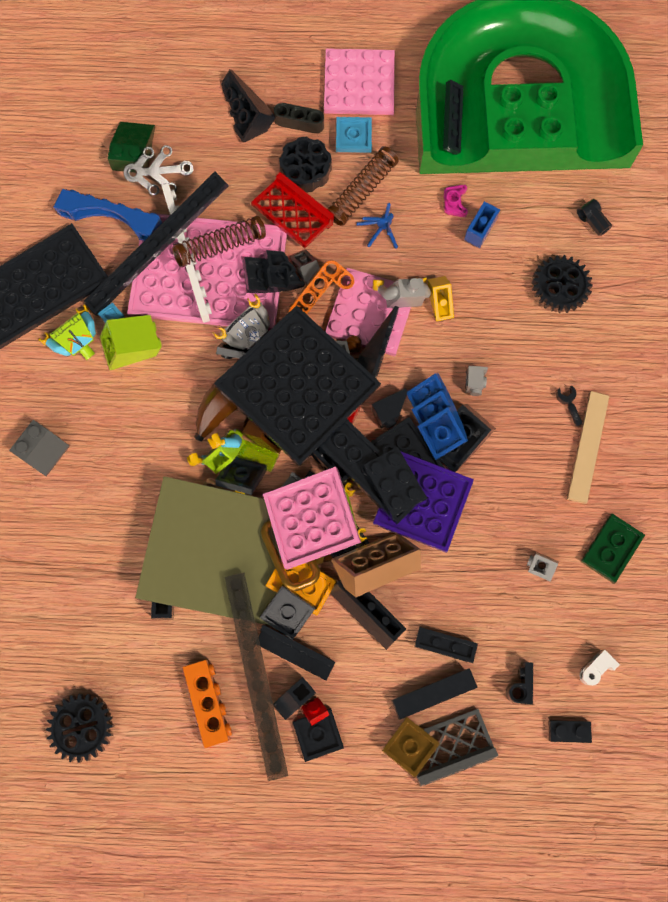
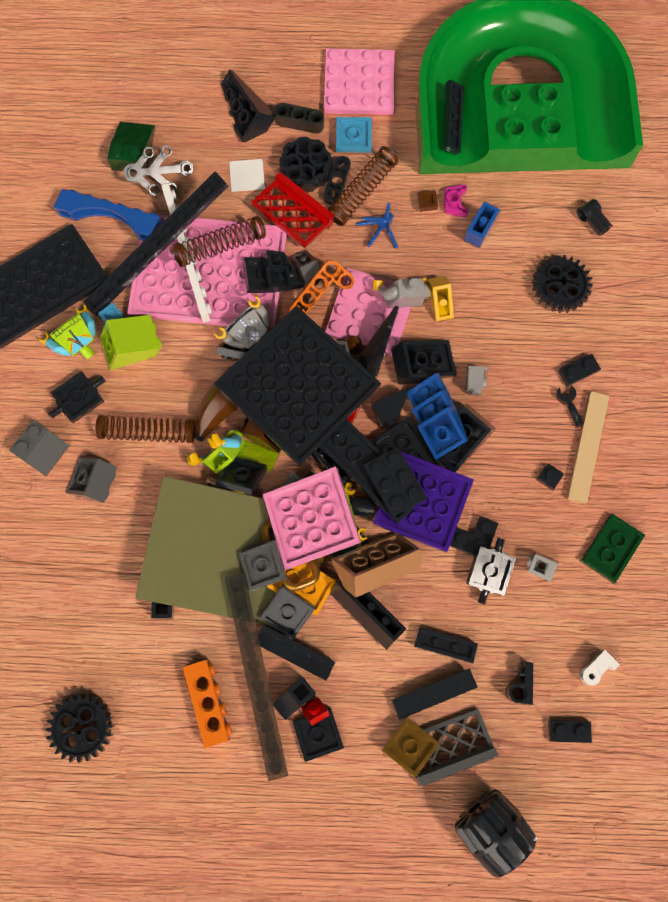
none -> black plate [48,371,106,423]
none -> dark grey slope [66,457,117,503]
none -> reddish brown piece [95,415,195,443]
none -> white sticker [229,159,265,192]
none -> dark grey plate [239,540,288,591]
none -> black beam [324,156,351,205]
none -> black brick [350,496,375,518]
none -> black slope [391,340,456,385]
none -> reddish brown plate [417,190,438,212]
none -> black plate [449,516,498,556]
none -> black wheel [454,789,537,878]
none -> plate [466,537,516,604]
none -> black plate [537,463,564,491]
none -> black plate [558,354,601,387]

